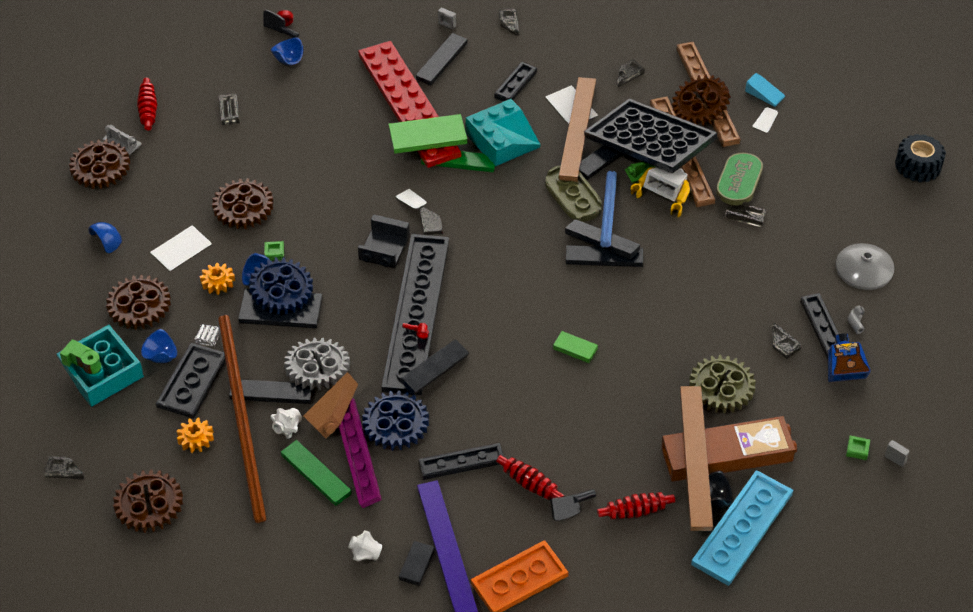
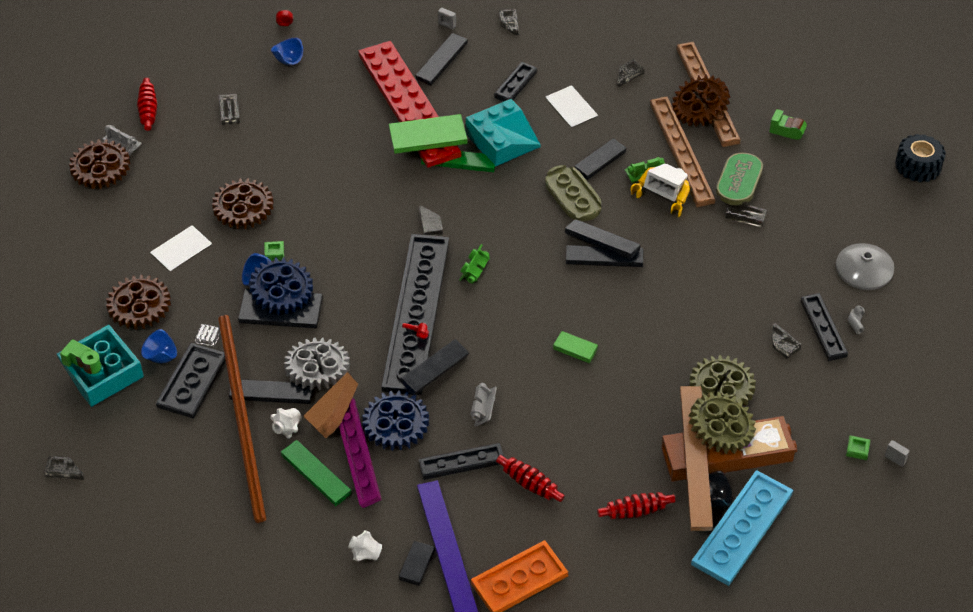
blue helmet [88,222,122,253] -> none
reddish brown gear [113,469,183,533] -> none
light orange gear [177,417,214,453] -> none
light orange gear [200,263,235,295] -> none
black piece [263,10,299,38] -> none
black panel [358,214,410,268] -> none
white sticker [396,189,427,208] -> none
black piece [550,489,596,521] -> none
medium nougat tile [559,77,596,182] -> none
black plate [584,99,717,173] -> none
medium blue axle [600,171,617,248] -> none
medium azure slope [745,73,785,107] -> none
white sticker [753,107,778,133] -> none
torso [828,333,871,382] -> none
none -> bright green hinge [459,244,490,283]
none -> light grey hinge [470,383,497,426]
none -> olive gear [688,392,756,454]
none -> bright green leg [769,109,807,140]

